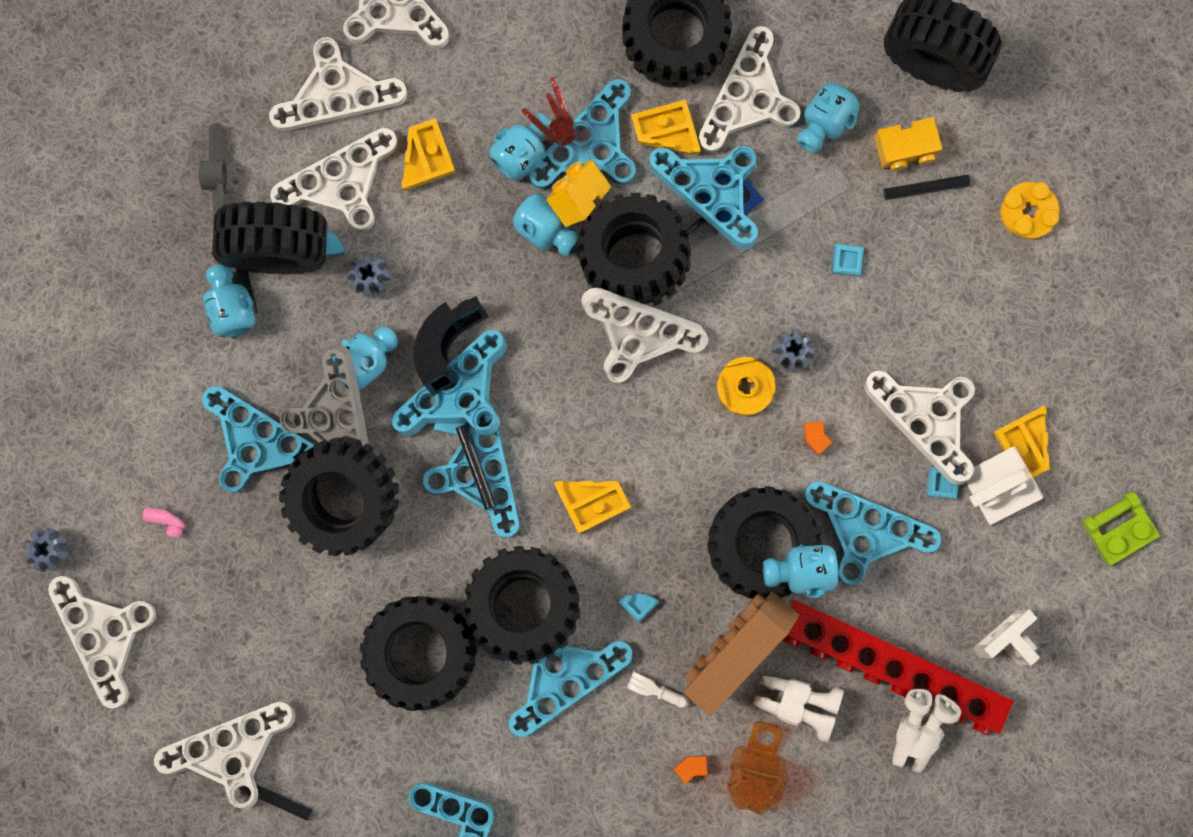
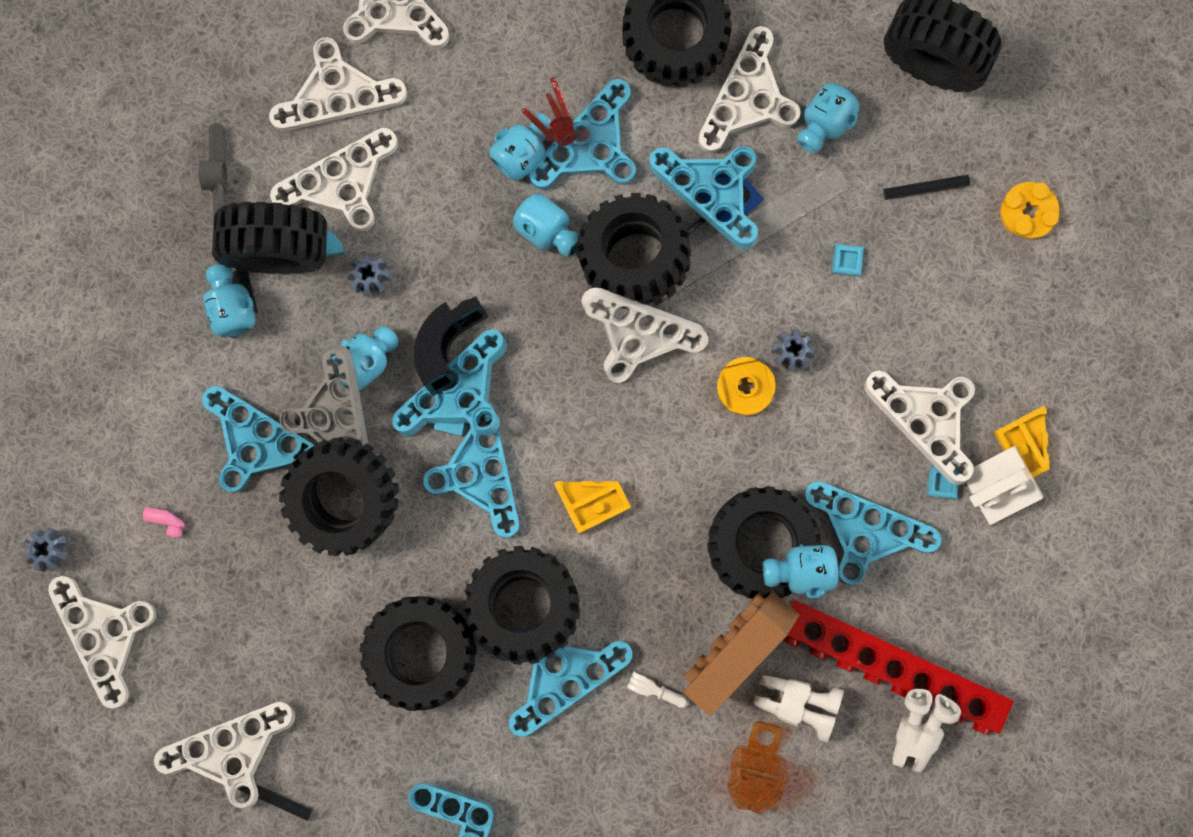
yellow wing [401,118,456,191] -> none
black bar [455,424,496,511] -> none
yellow brick [546,159,611,227] -> none
medium azure tile [618,593,660,623] -> none
yellow wing [631,99,701,155] -> none
orange piece [673,755,707,784] -> none
orange piece [803,421,832,456] -> none
yellow brick [874,117,943,171] -> none
white bracket [973,609,1040,666] -> none
lime plate [1081,491,1160,566] -> none

